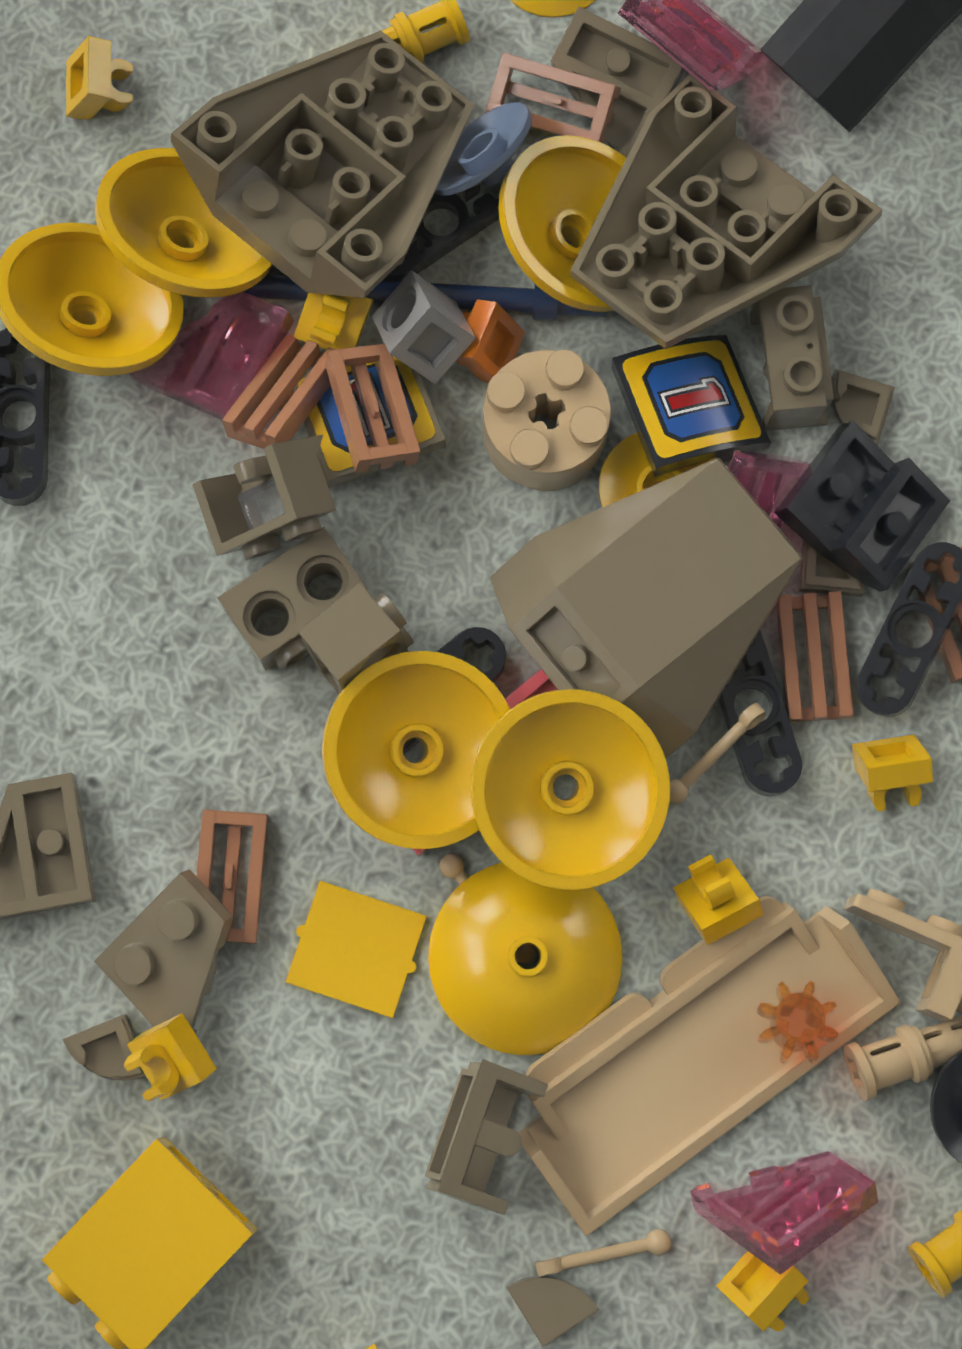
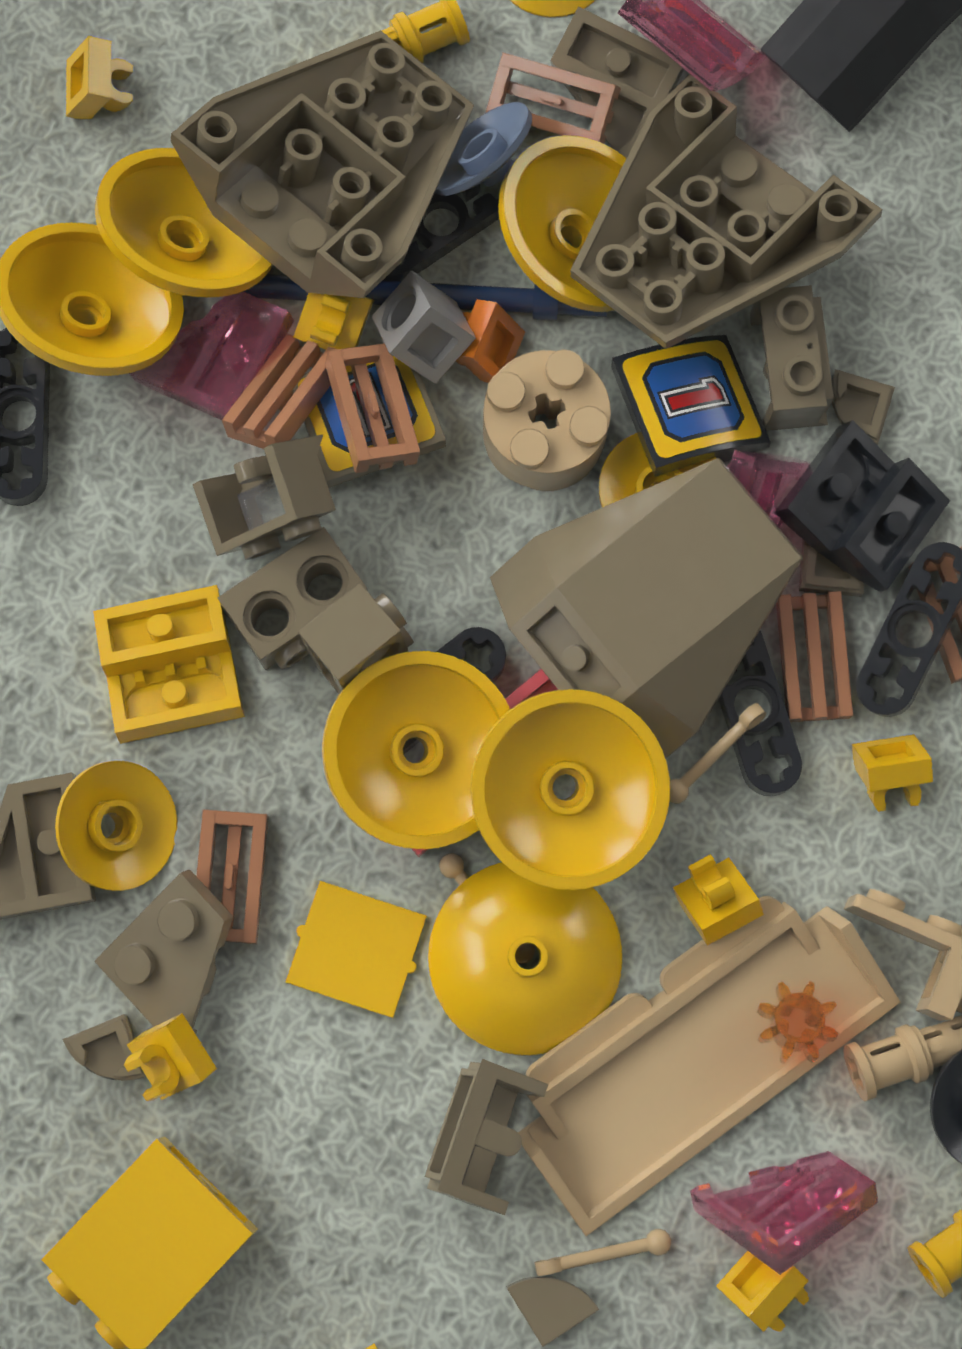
none -> yellow dish [55,761,177,891]
none -> yellow slope [93,585,245,744]

